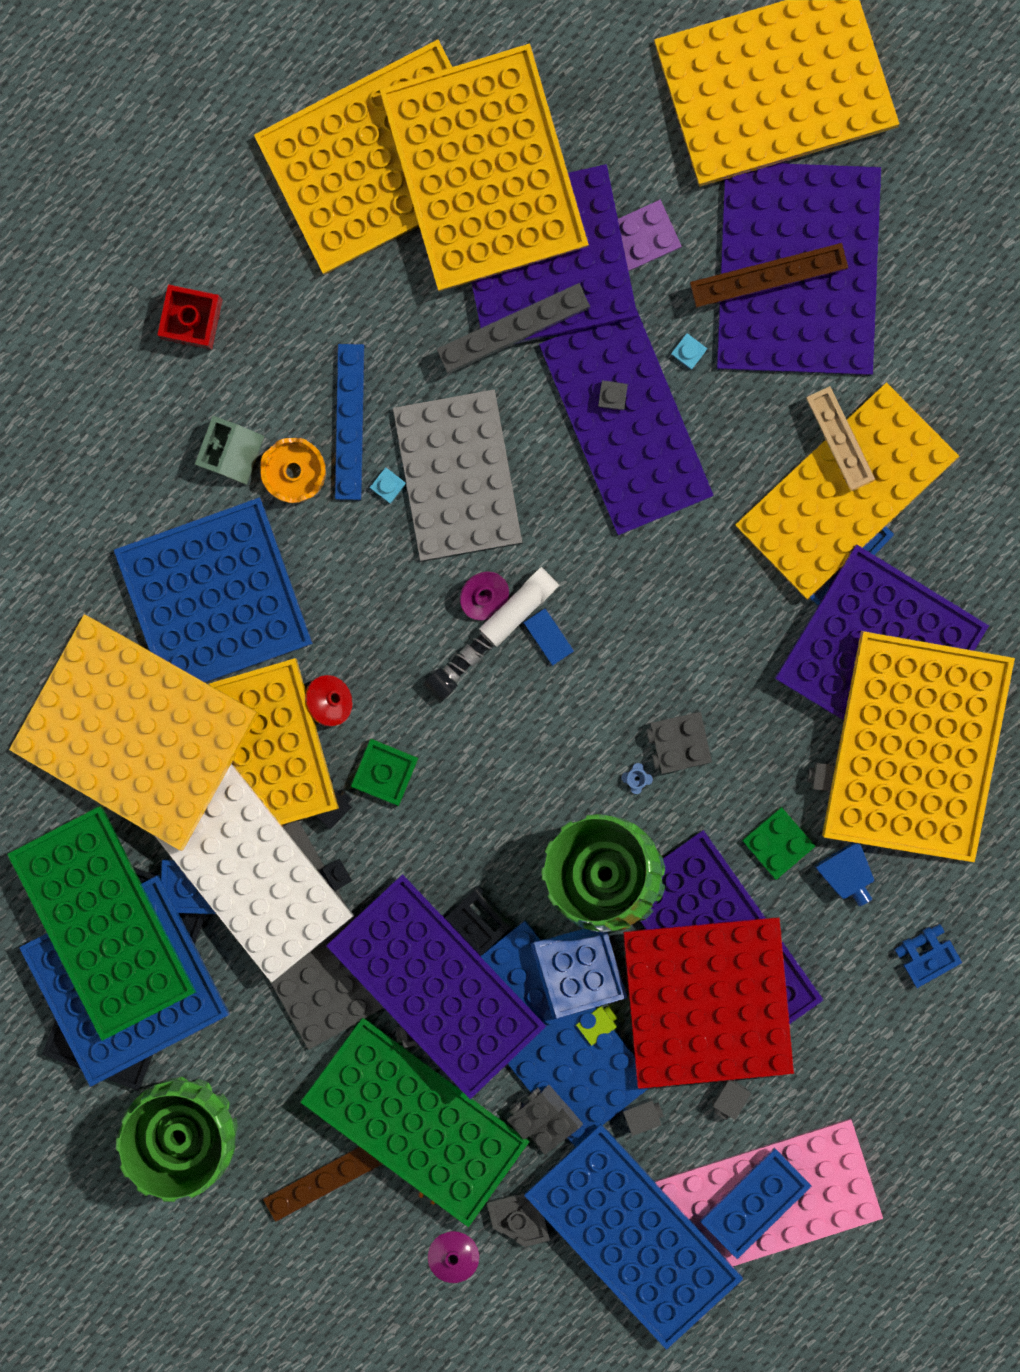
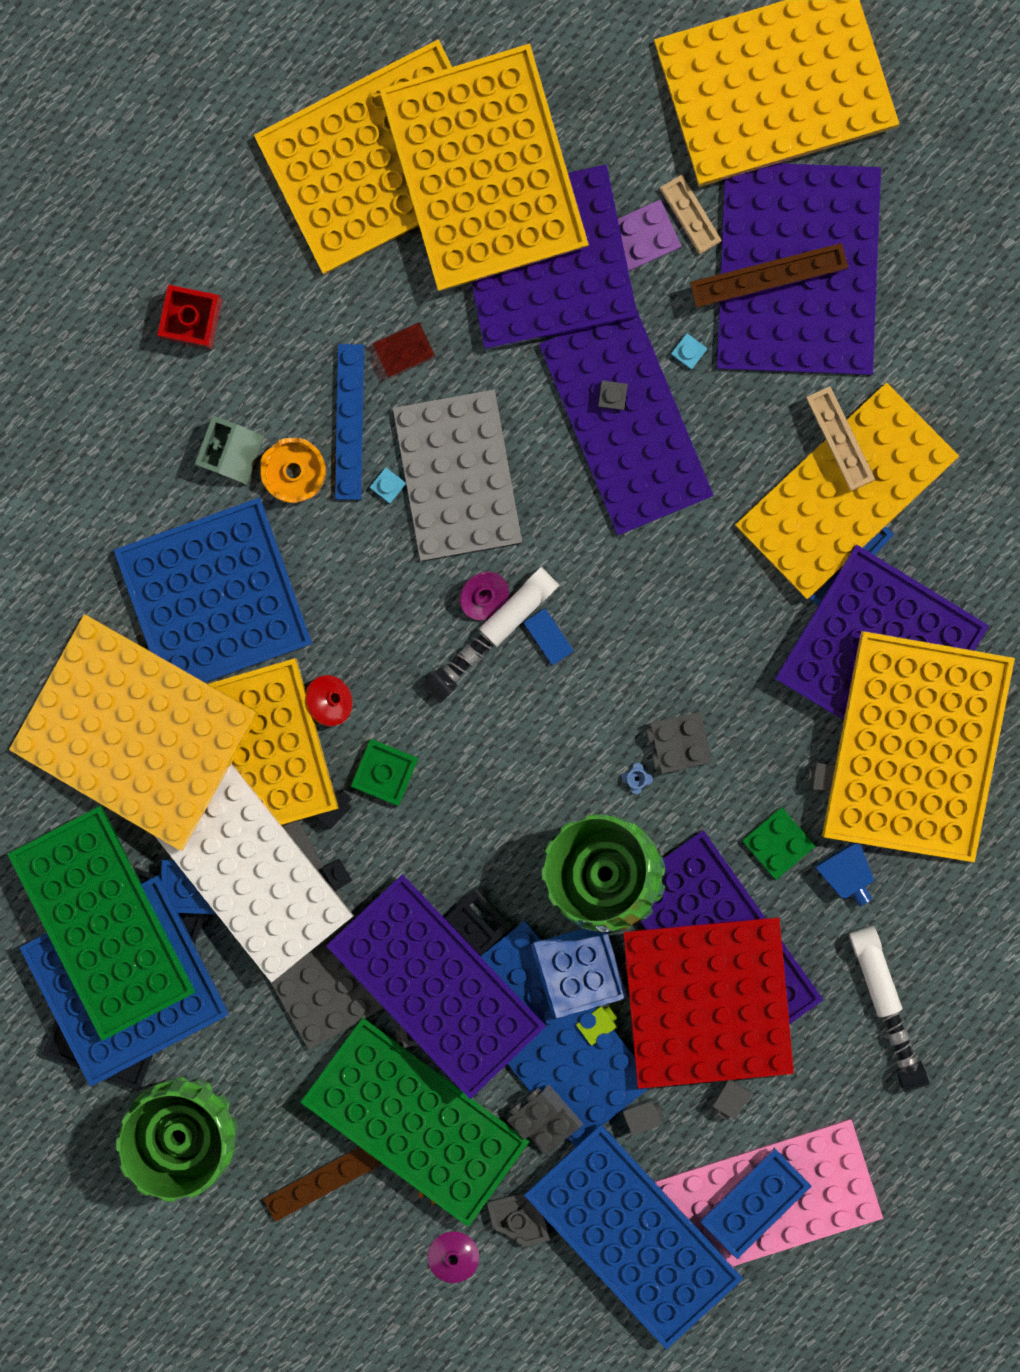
dark grey plate [437,283,590,374] -> none
blue plate [894,924,962,988] -> none
none -> clear red plate [373,322,435,379]
none -> tan tile [660,175,722,255]
none -> piece [849,925,930,1093]

